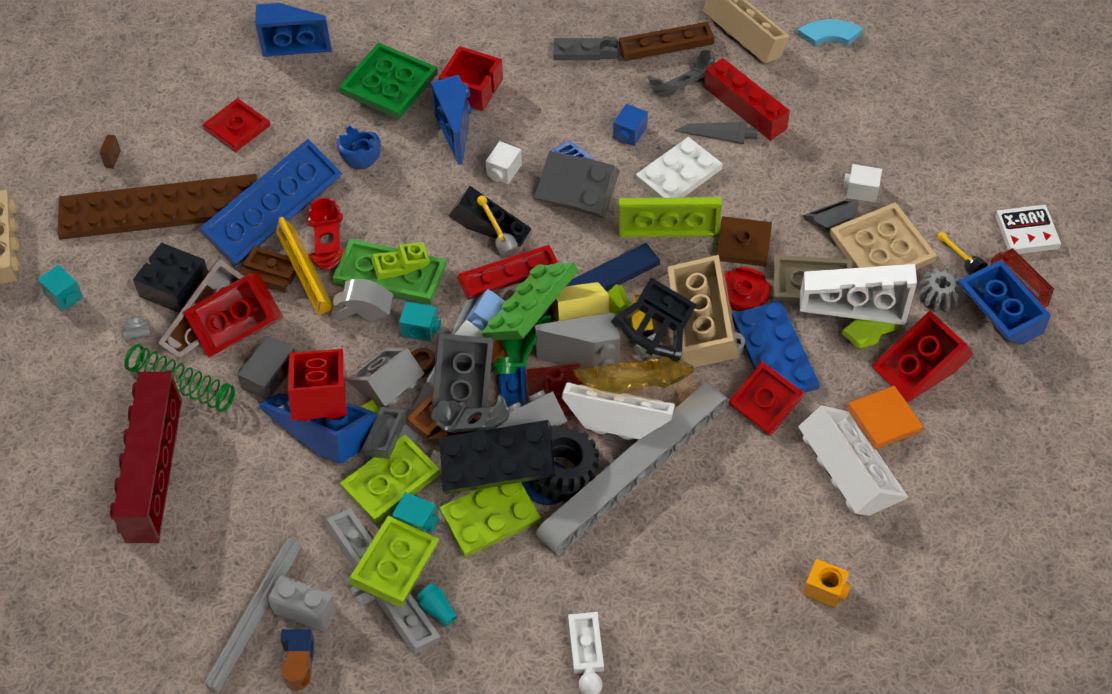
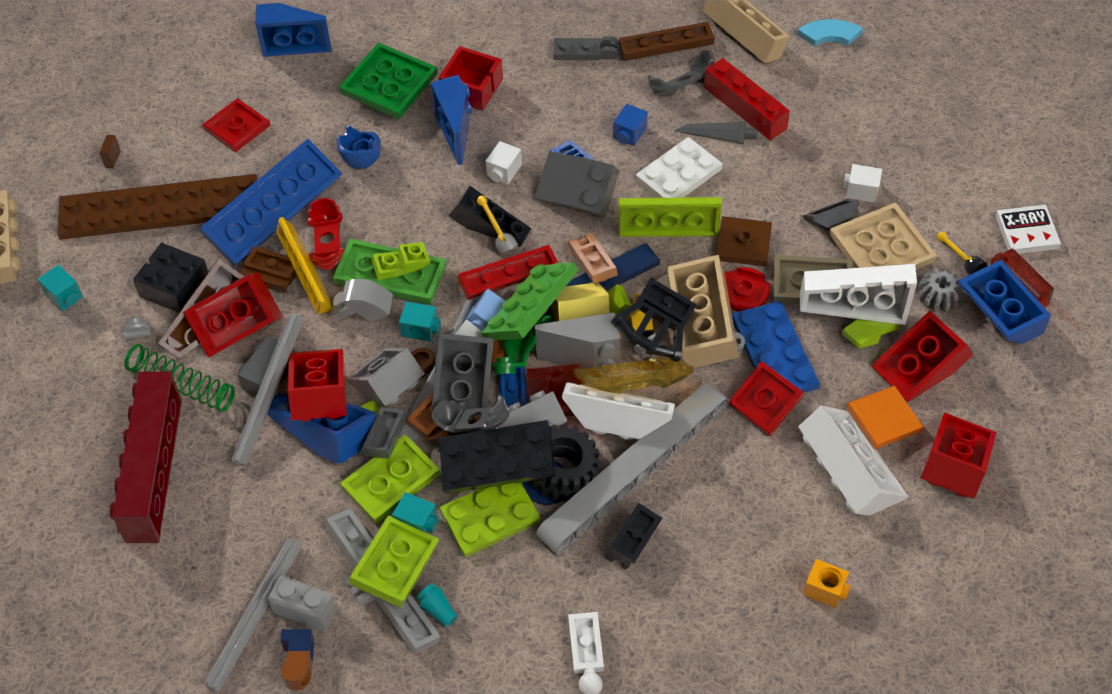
none -> light grey axle [232,314,303,465]
none -> nougat plate [568,233,618,284]
none -> black hinge [604,503,663,569]
none -> red slope [920,412,997,499]

